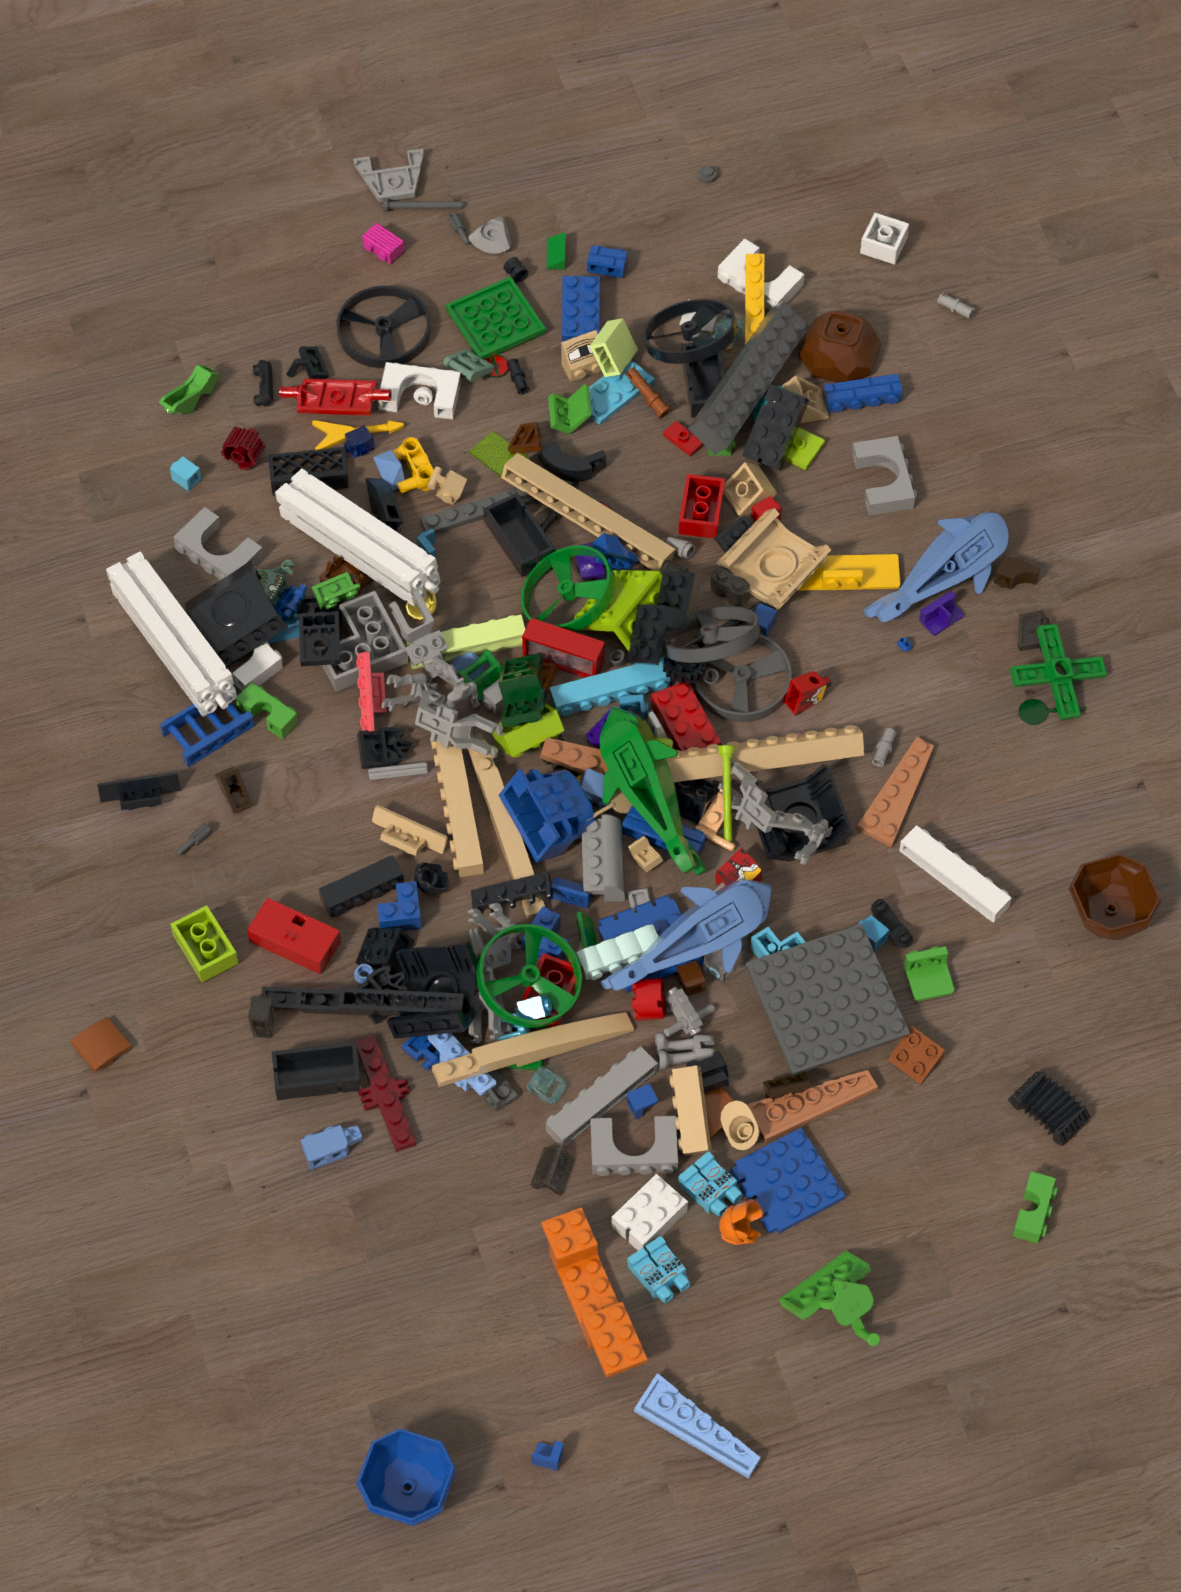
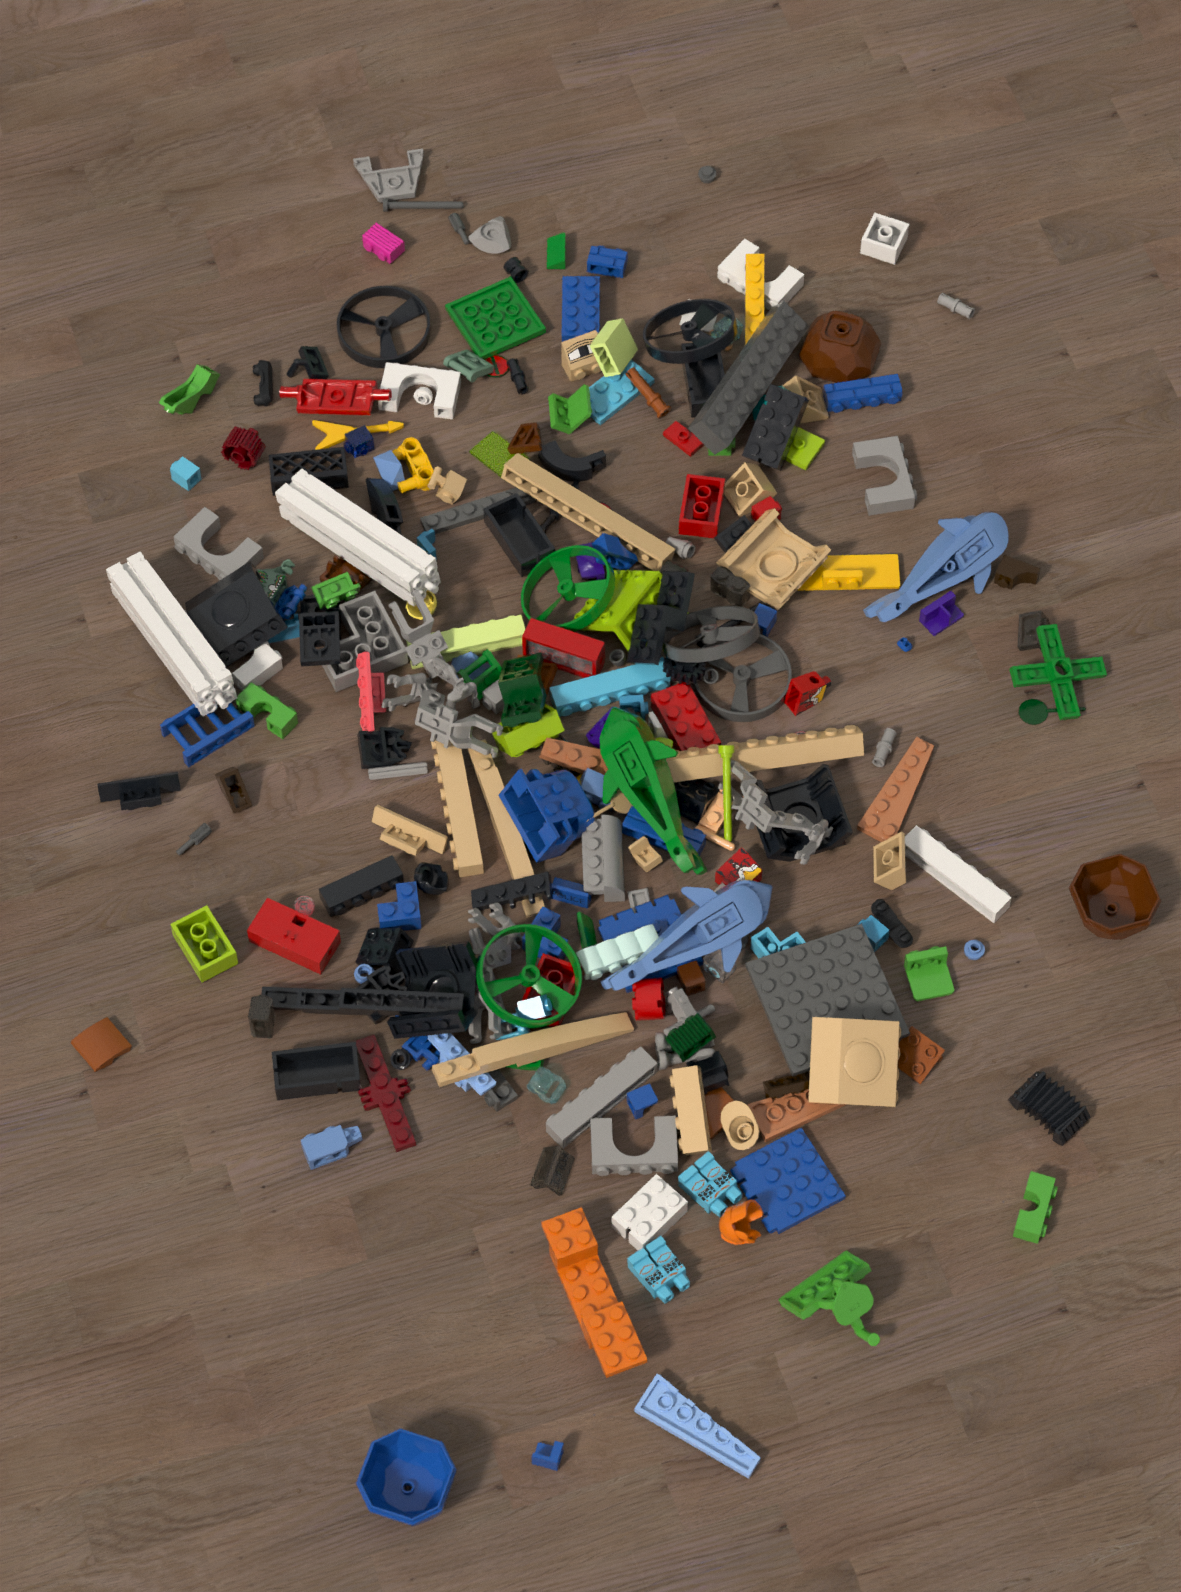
none -> clear tile [294,896,315,916]
none -> black plate [390,1049,411,1070]
none -> dark green brick [665,1013,716,1062]
none -> tan panel [808,1017,901,1107]
none -> tan slope [873,832,906,890]
none -> medium blue plate [964,940,985,960]

